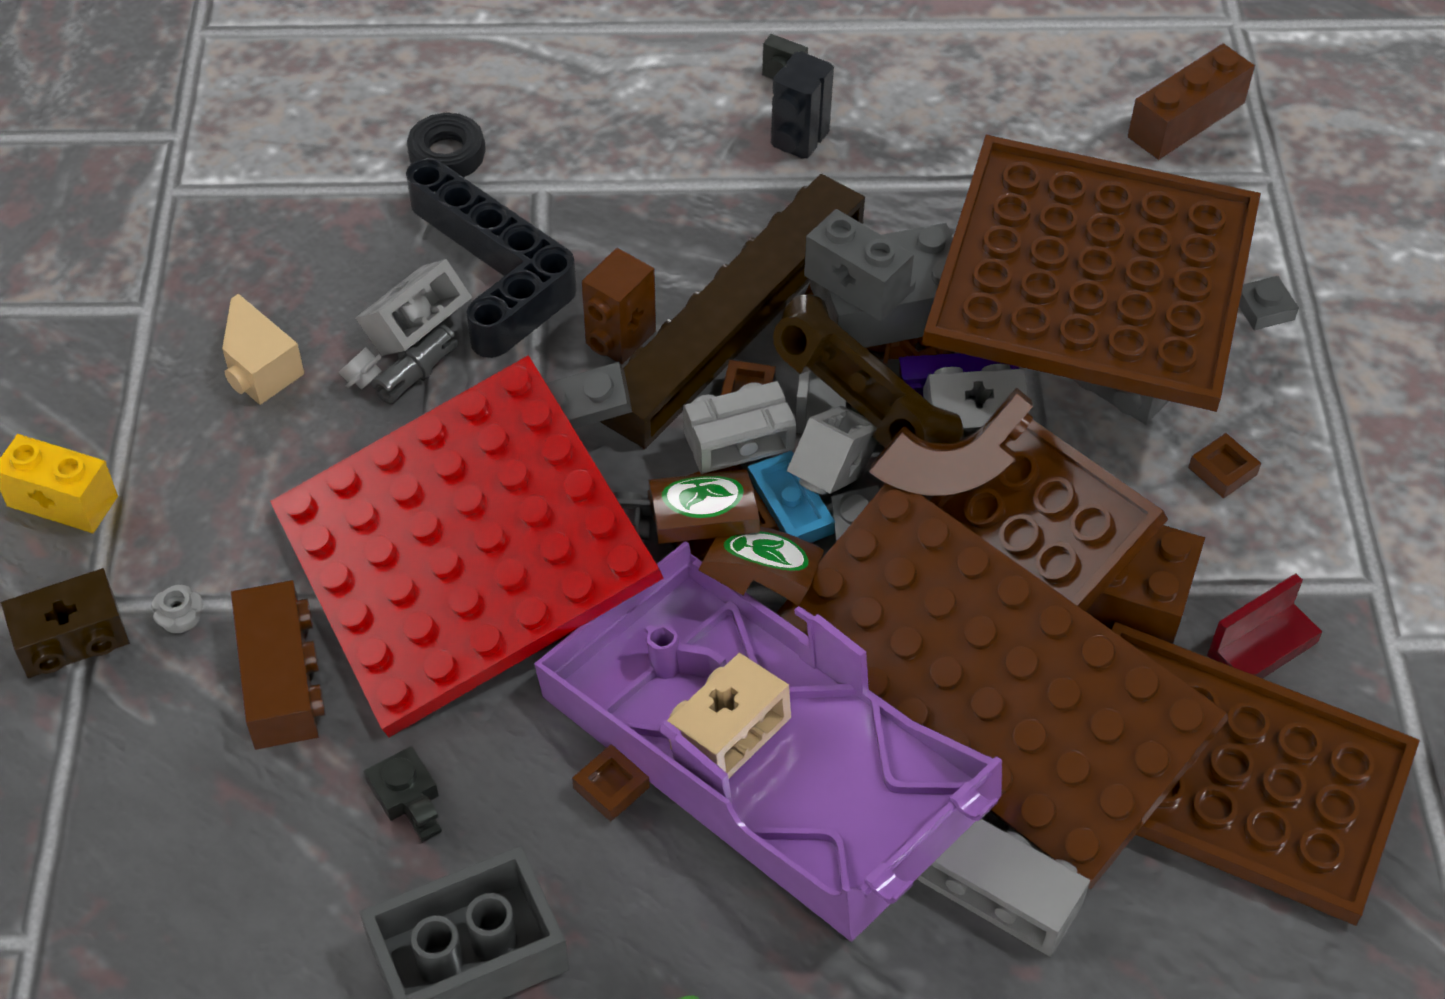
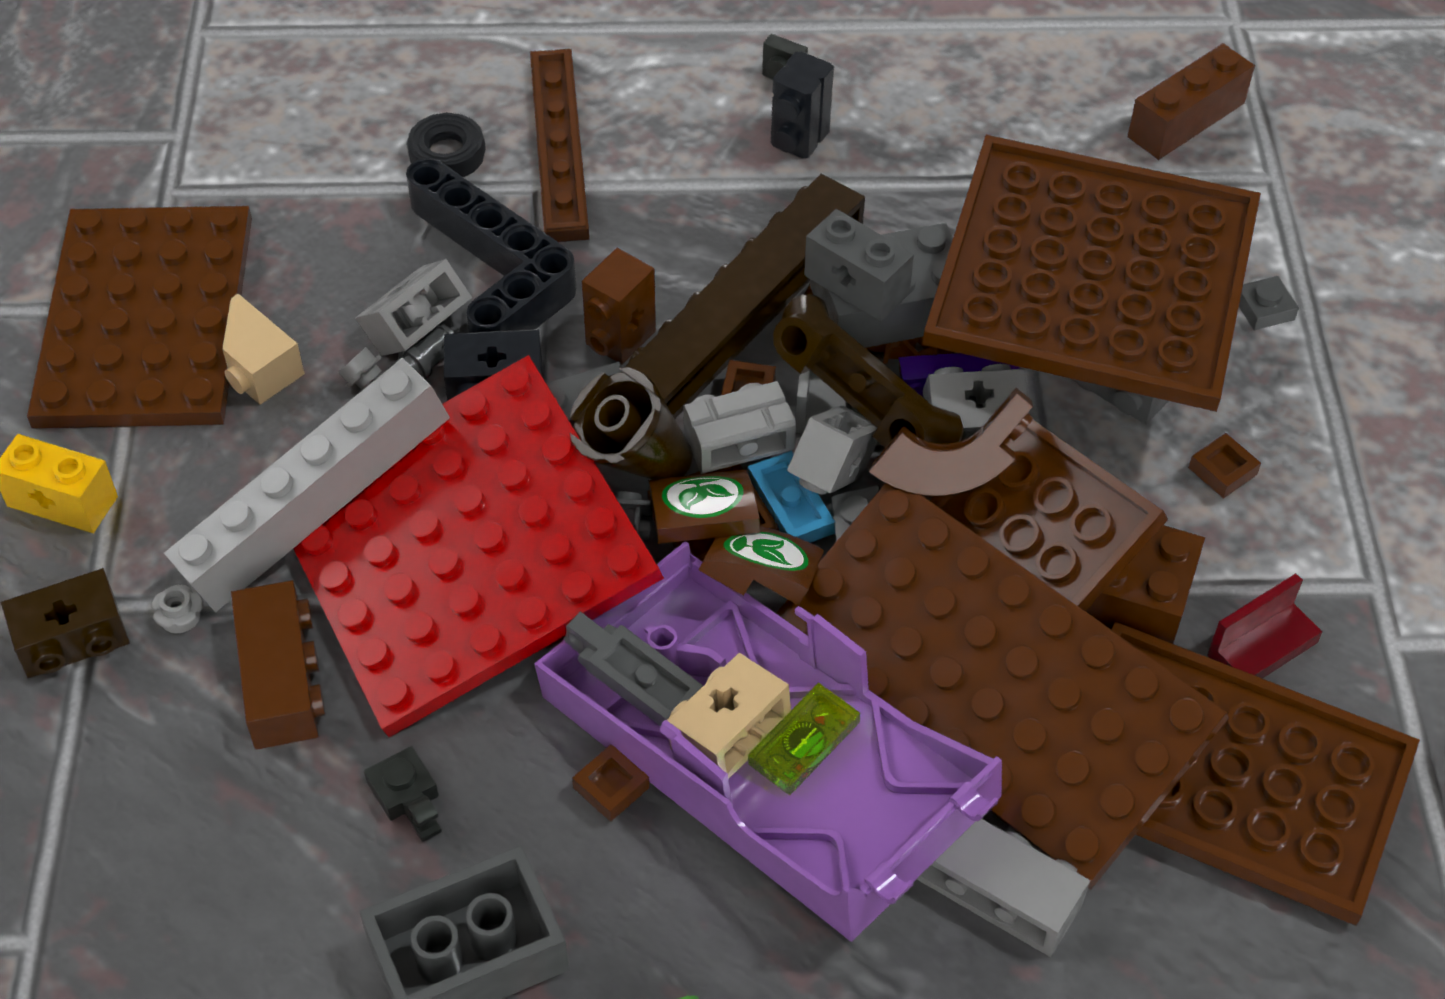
none -> reddish brown plate [27,206,252,429]
none -> light grey brick [164,358,450,612]
none -> black brick [444,329,543,401]
none -> reddish brown tile [530,49,590,242]
none -> dark grey hinge [564,612,703,727]
none -> dark brown cone [570,367,693,479]
none -> clear neon green tile [748,682,860,795]

